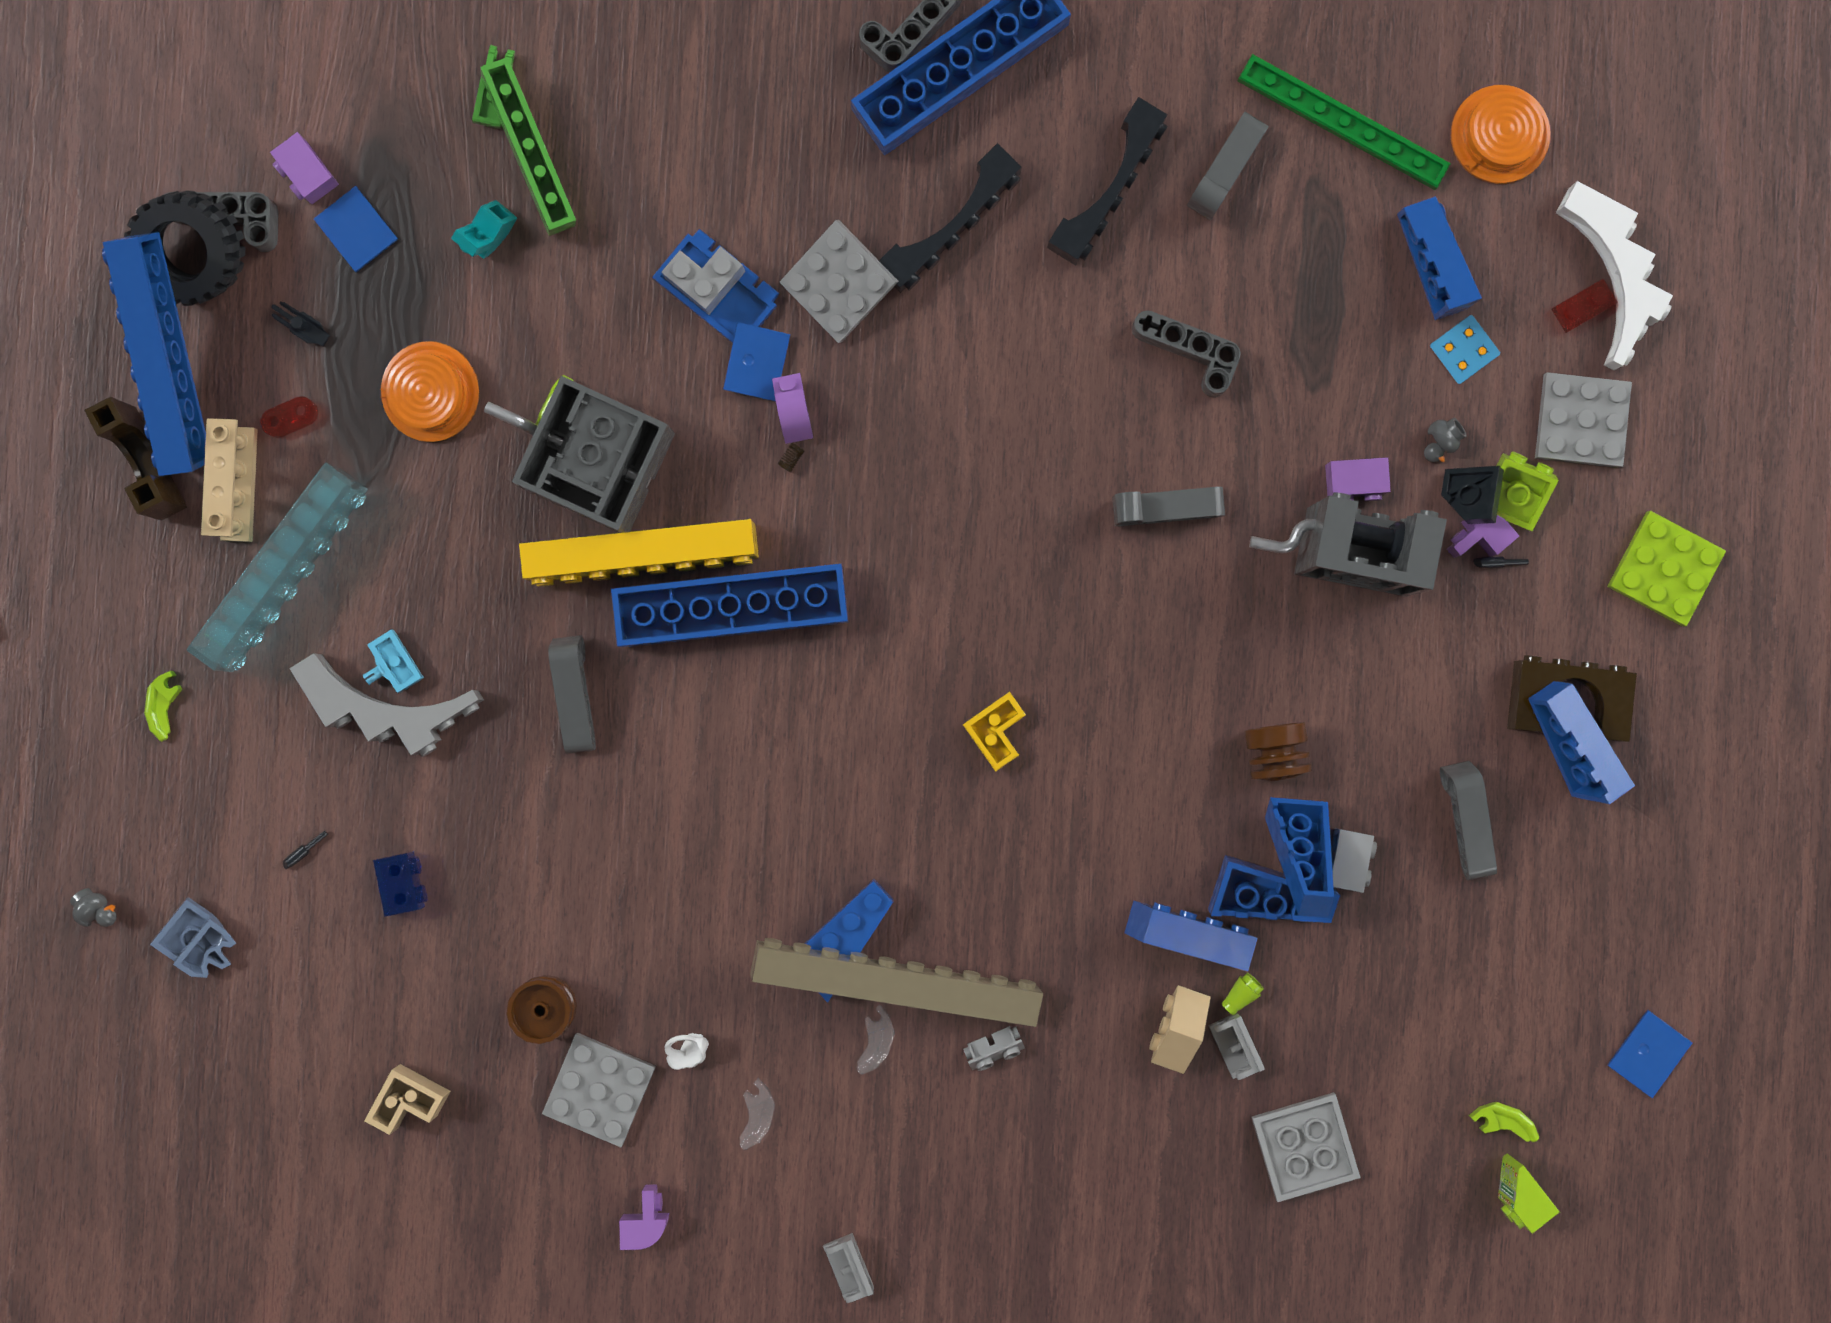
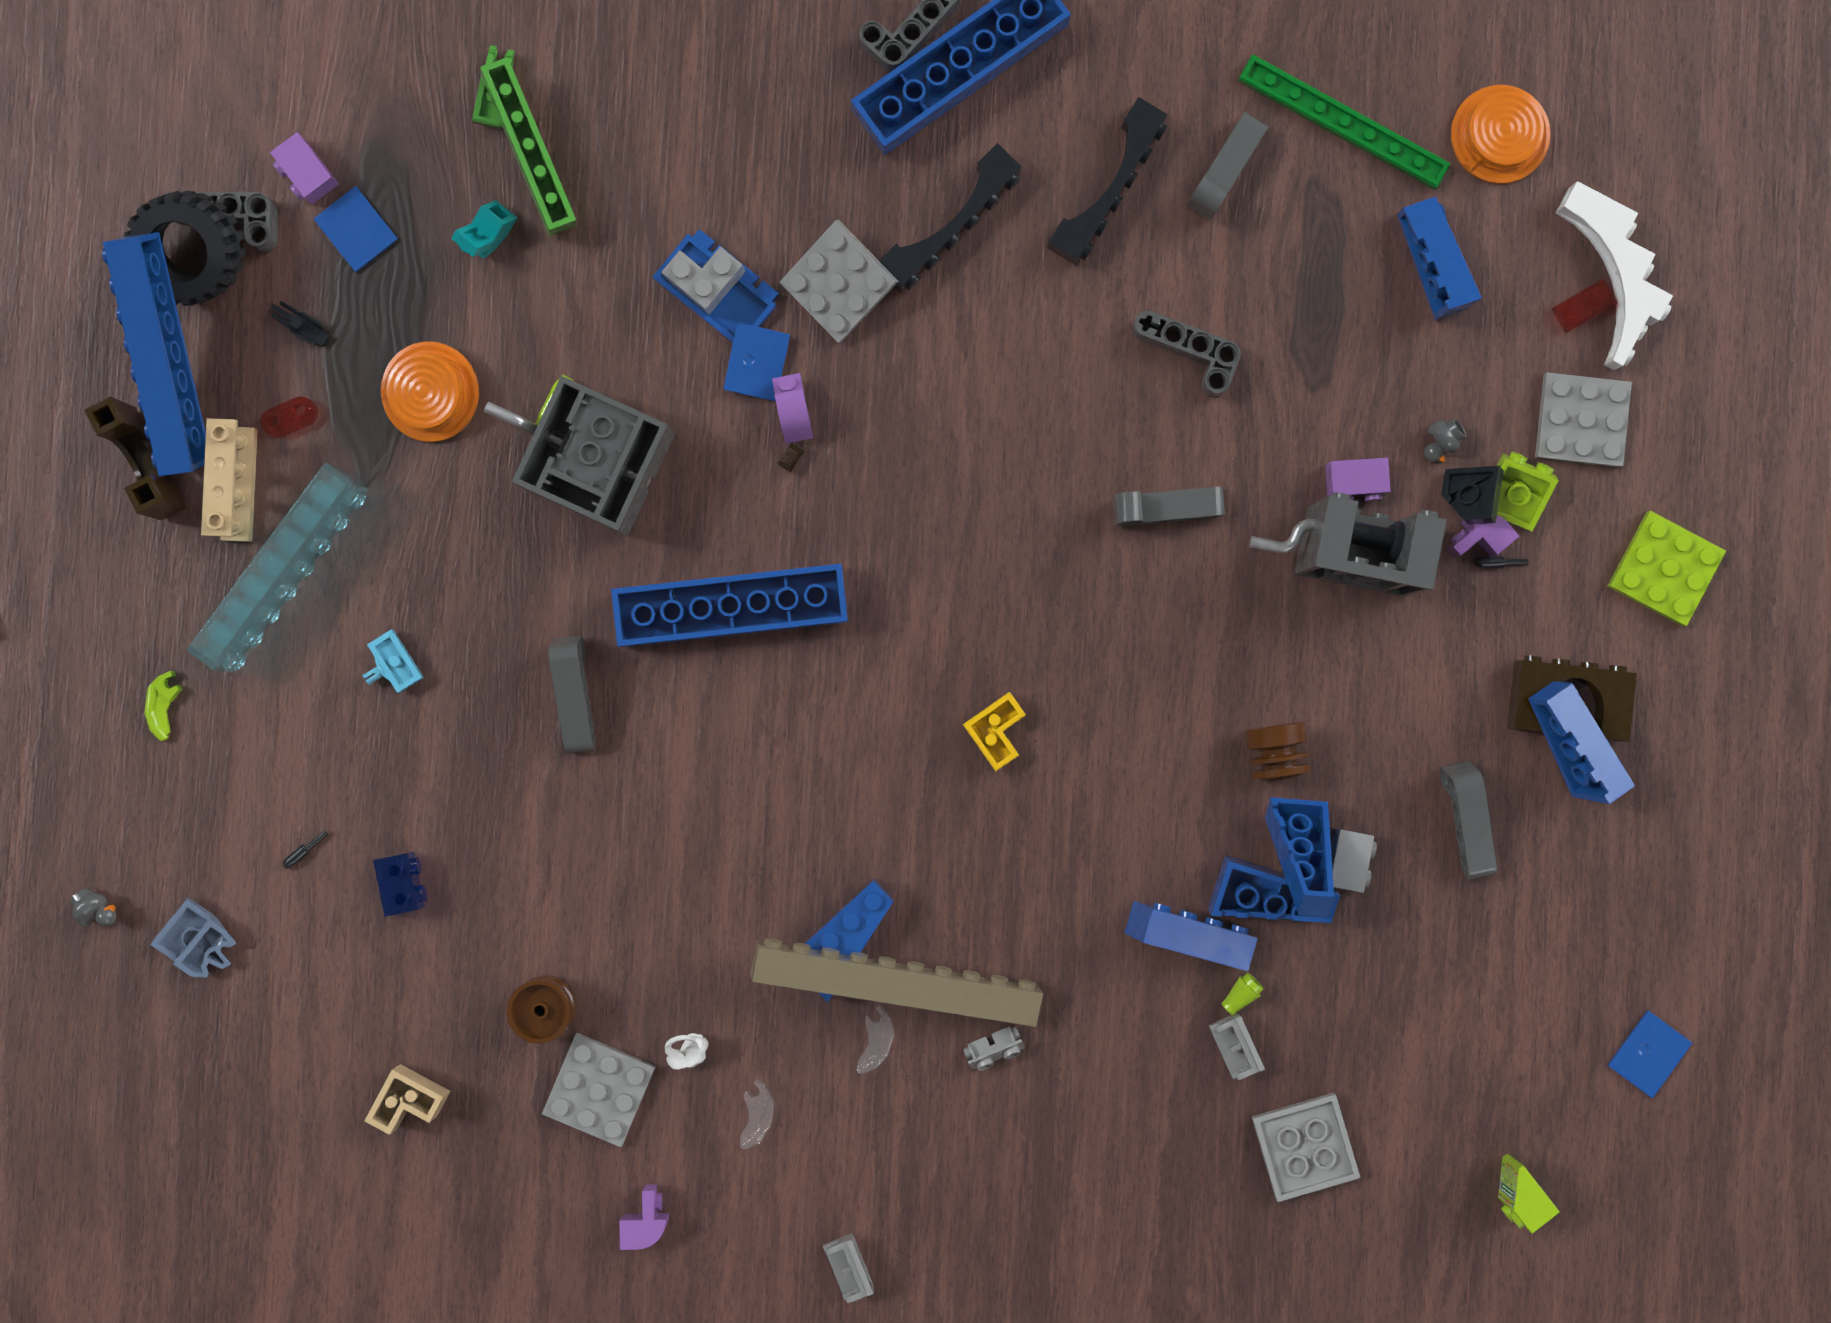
light grey arch [289,653,484,757] -> none
yellow brick [519,519,759,587] -> none
tan brick [1149,985,1210,1074] -> none
dark azure sticker [1430,315,1500,384] -> none
lime piece [1469,1102,1539,1142] -> none

